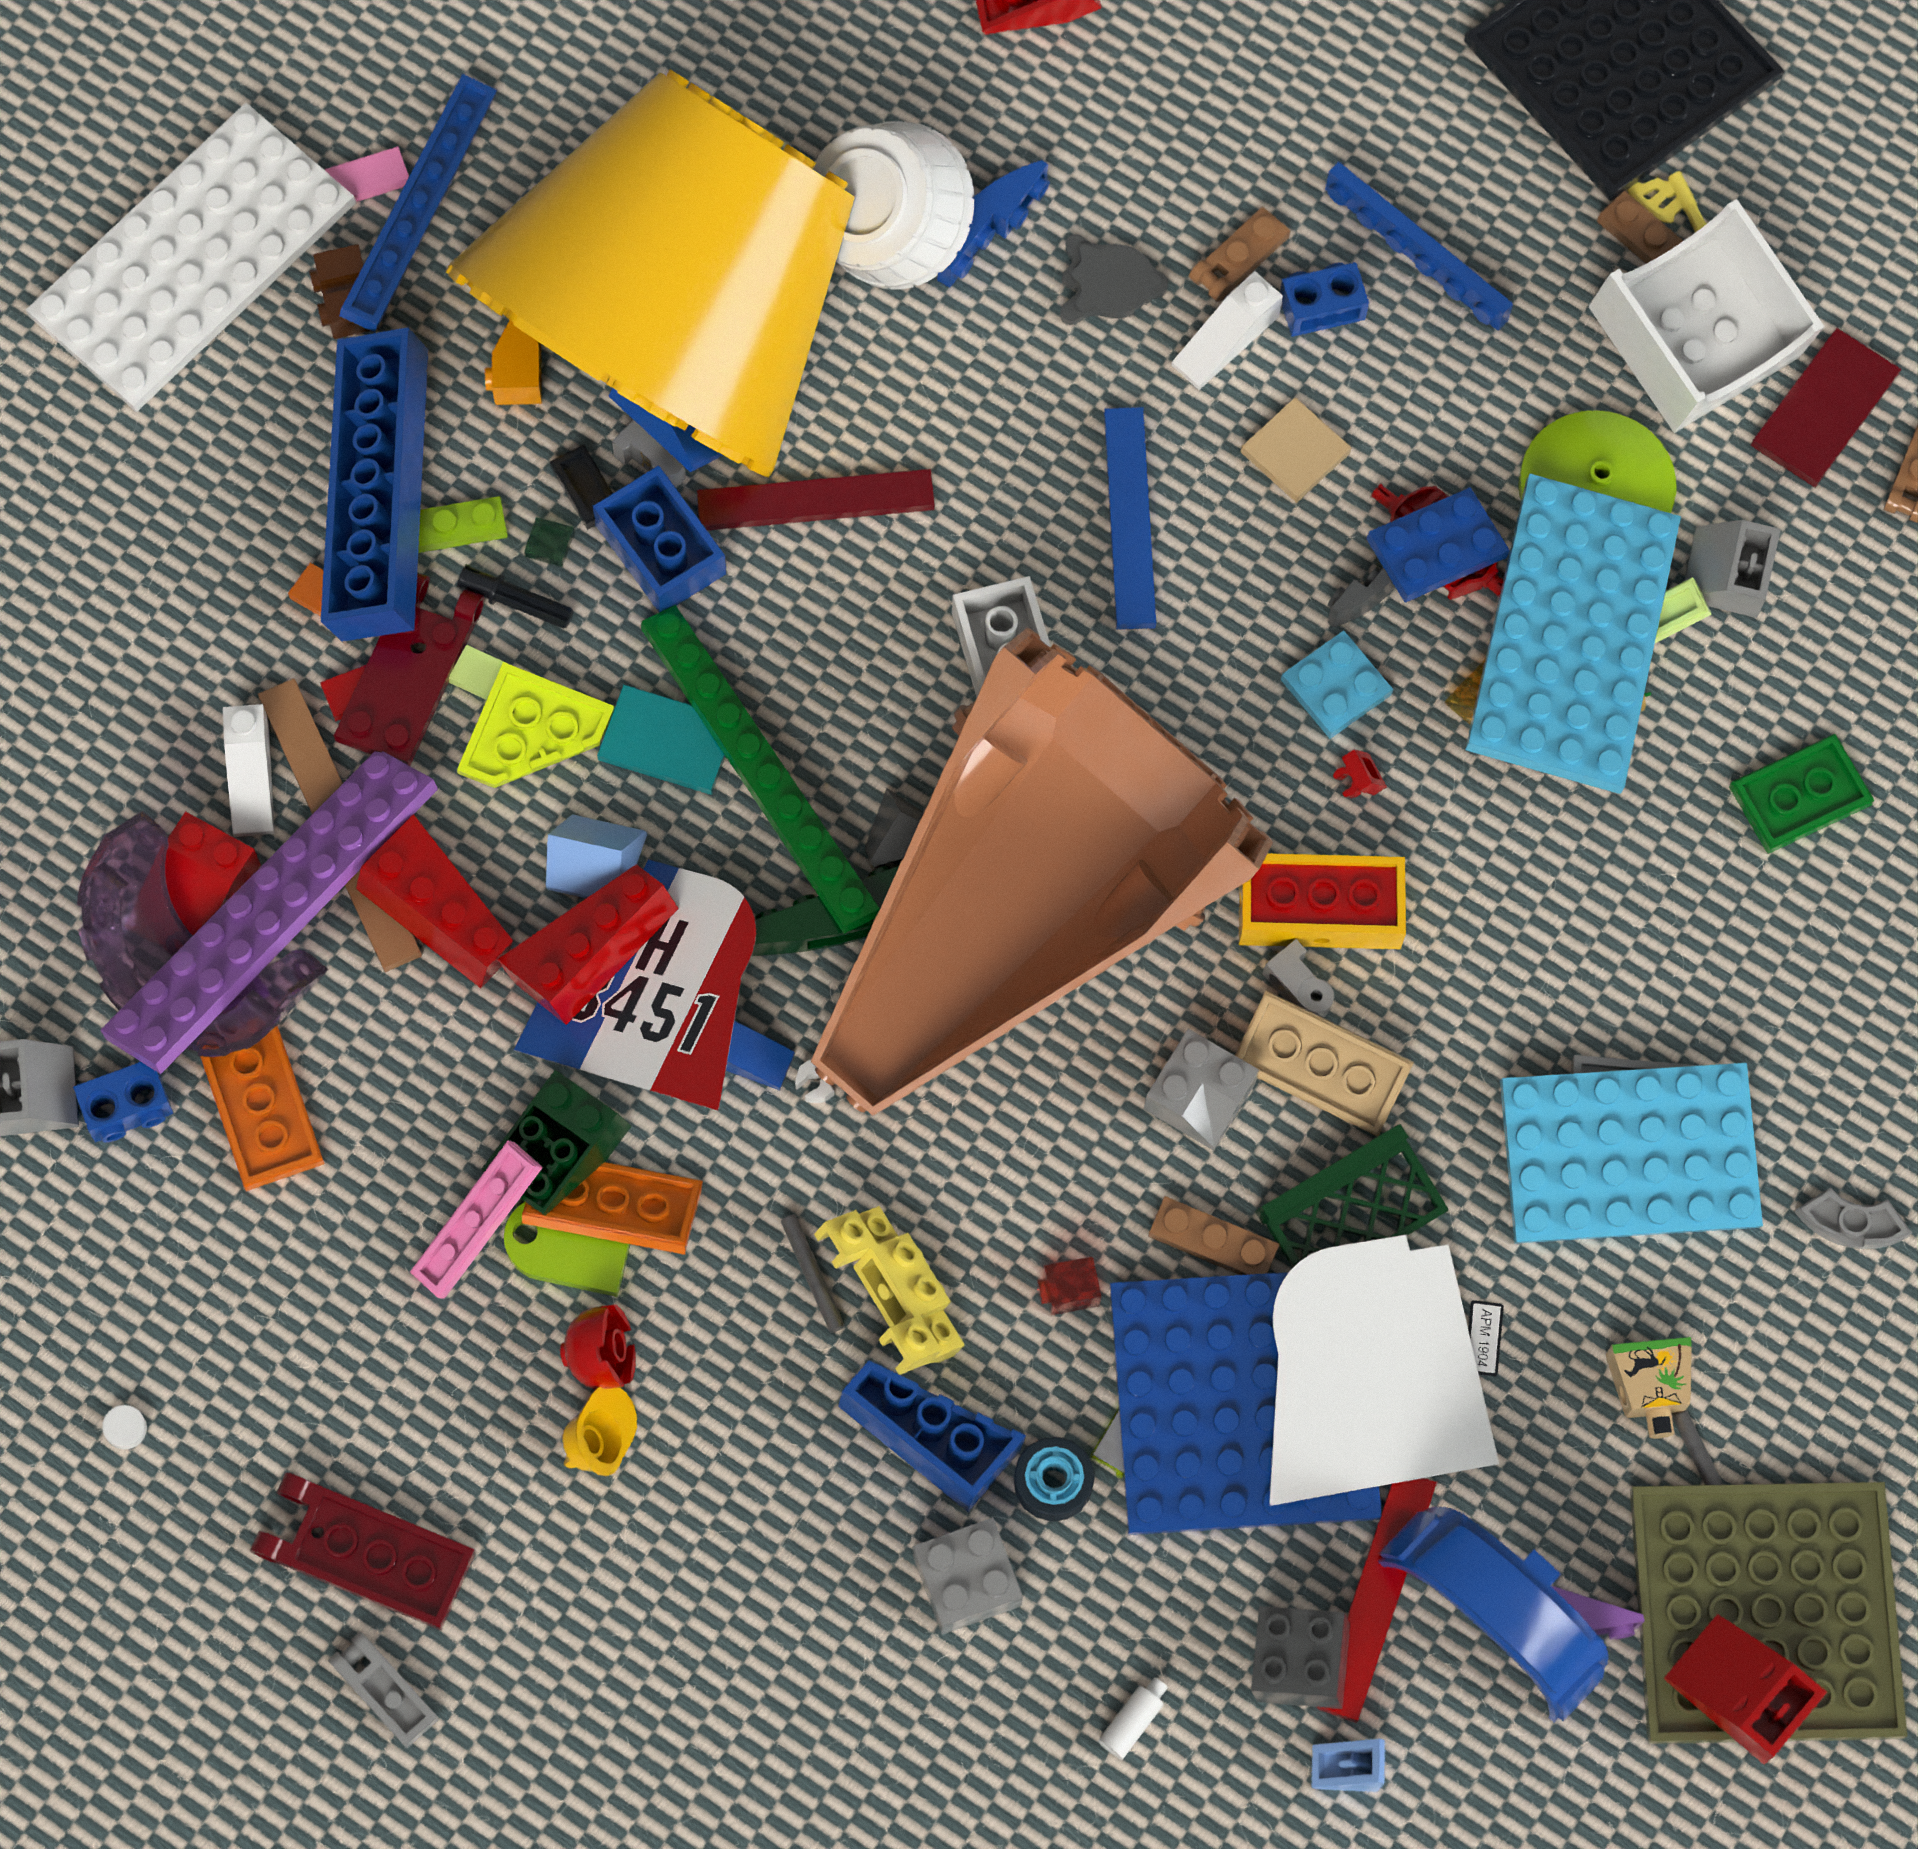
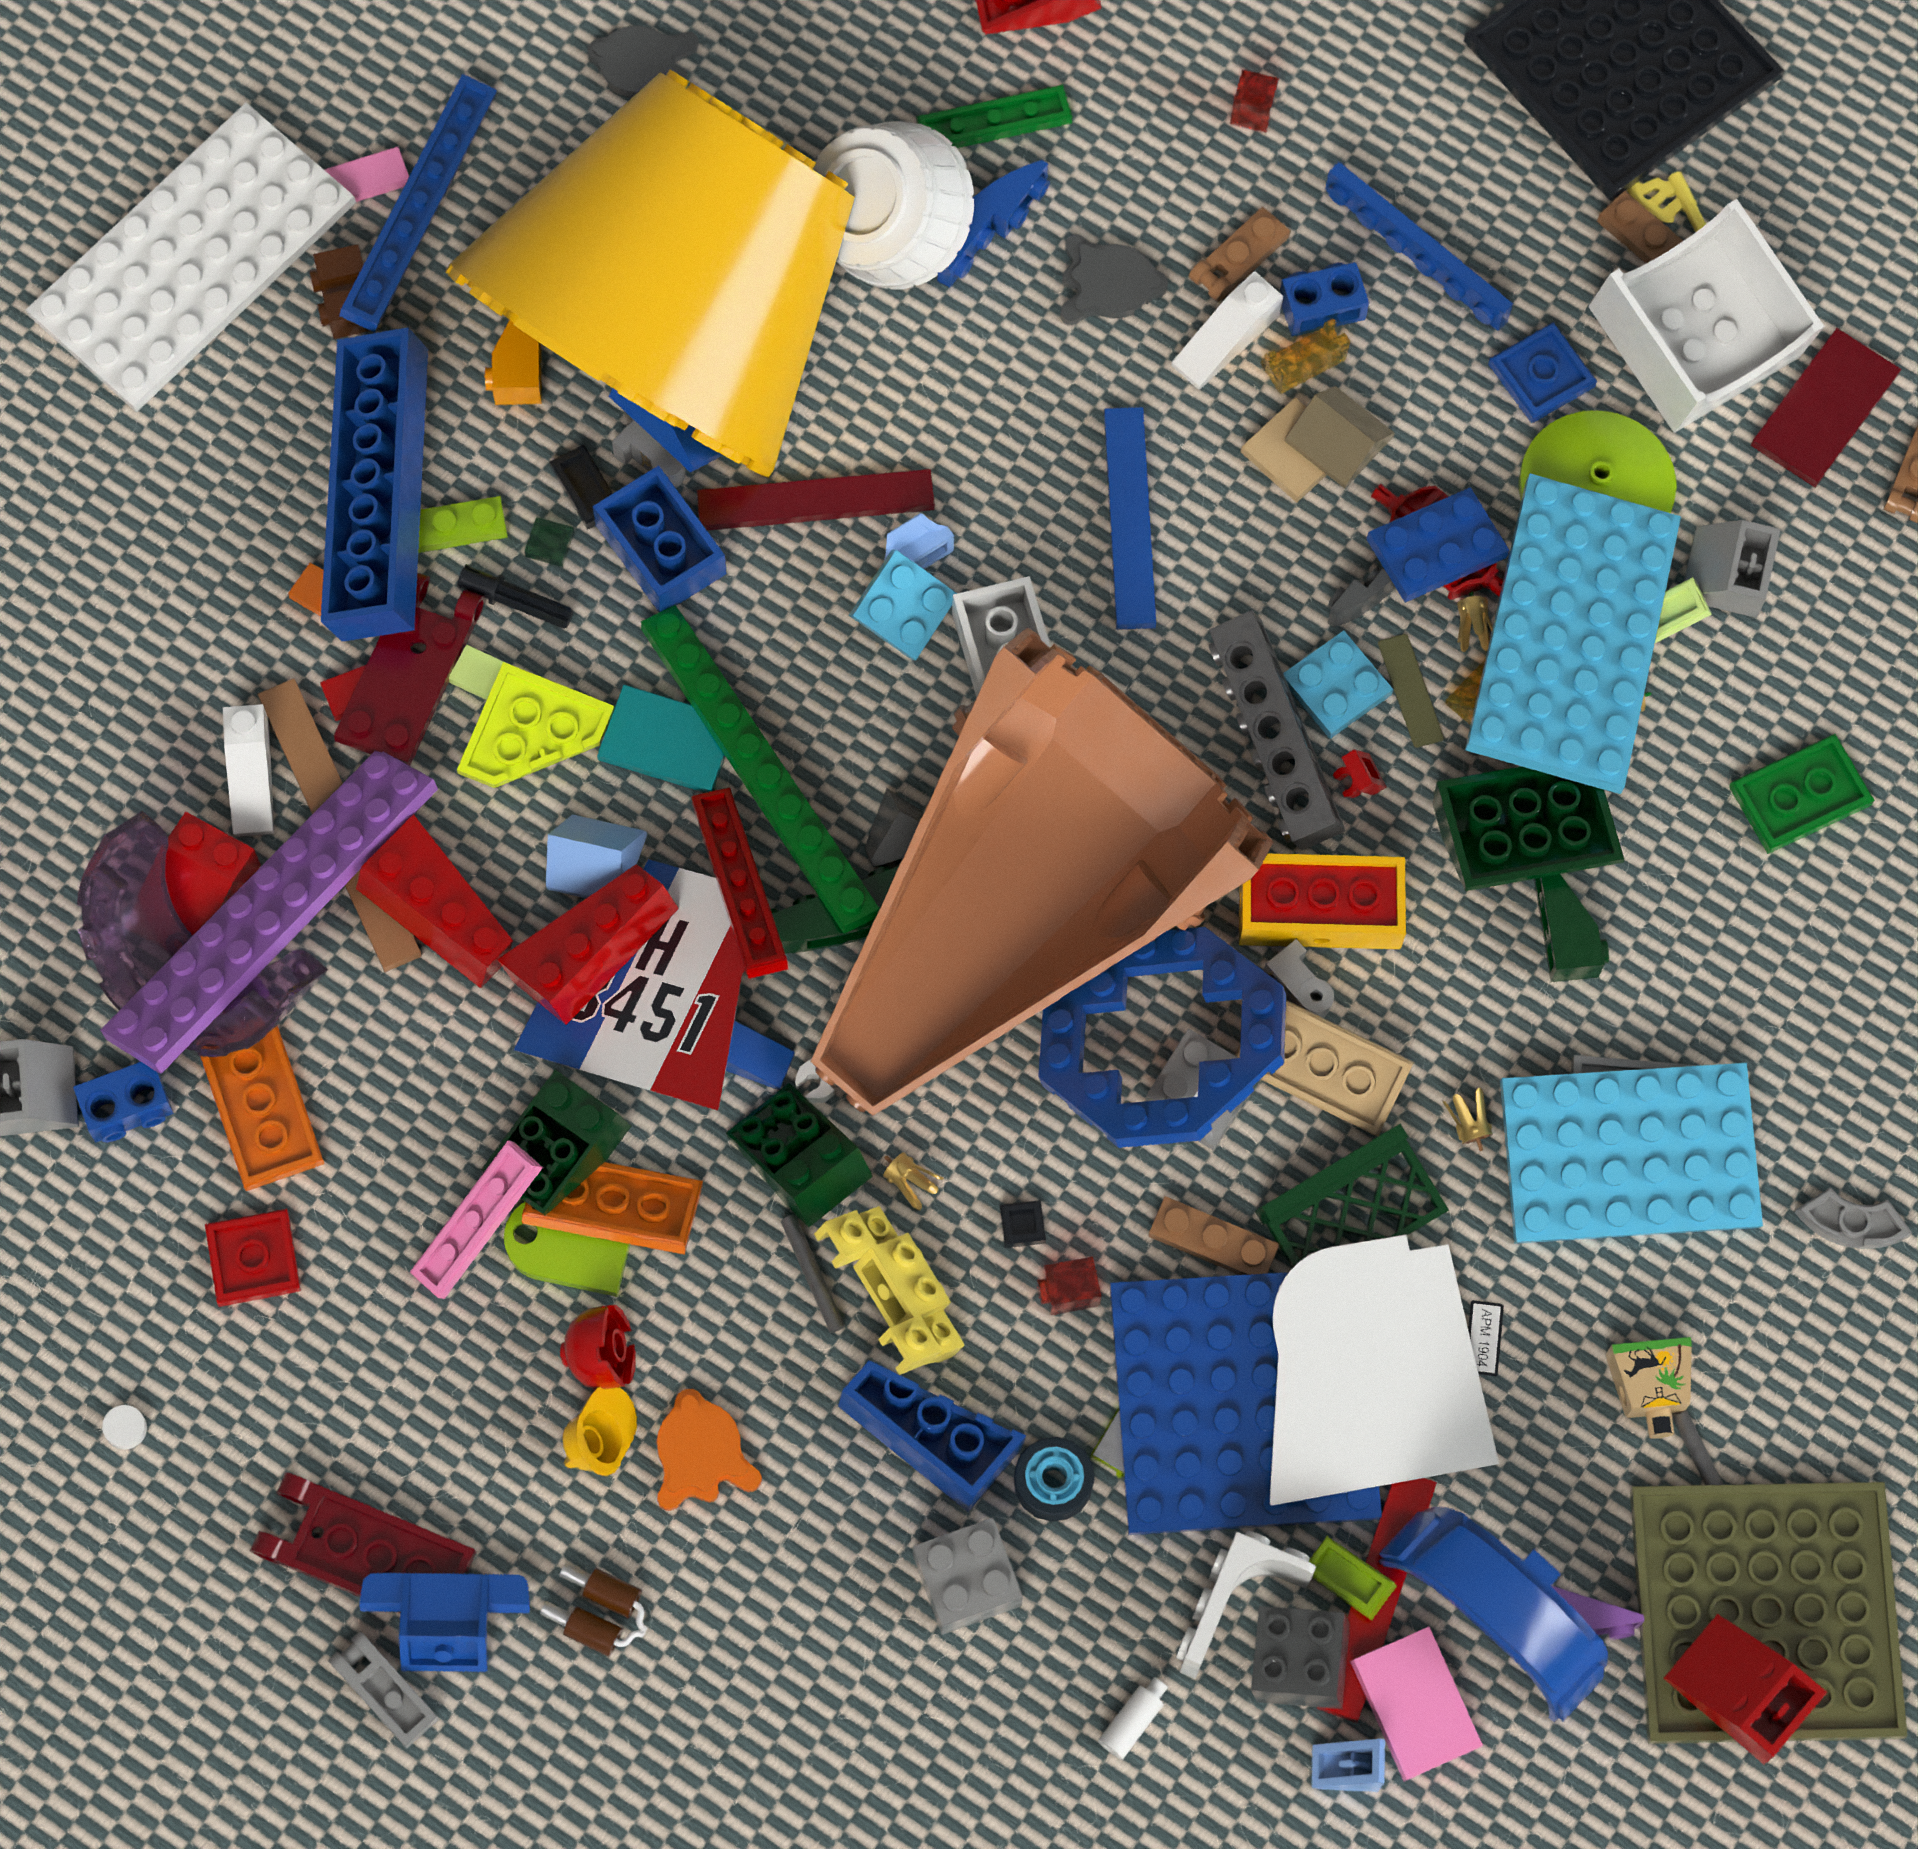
none -> red tile [205,1209,301,1307]
none -> blue plate [359,1573,530,1672]
none -> reddish brown piece [540,1563,647,1657]
none -> dark grey tile [587,25,699,98]
none -> orange tile [657,1389,762,1511]
none -> red tile [691,787,788,979]
none -> dark green slope [726,1083,873,1227]
none -> medium azure plate [849,549,958,660]
none -> light blue slope [883,513,954,569]
none -> pearl gold piece [883,1152,944,1211]
none -> green tile [916,84,1073,149]
none -> black tile [999,1200,1046,1248]
none -> blue plate [1038,927,1286,1148]
none -> white bracket [1176,1531,1316,1679]
none -> flat silver brick [1208,610,1346,851]
none -> clear red brick [1230,69,1279,133]
none -> clear yellow hinge [1260,319,1350,394]
none -> dark tan slope [1285,386,1395,489]
none -> lime tile [1309,1536,1397,1620]
none -> bright pink tile [1350,1627,1483,1781]
none -> olive sticker [1378,634,1444,748]
none -> dark green slope [1433,766,1624,891]
none -> pearl gold piece [1442,1087,1493,1151]
none -> pearl gold piece [1457,592,1493,652]
none -> blue tile [1488,322,1597,424]
none -> dark green slope [1534,874,1609,982]

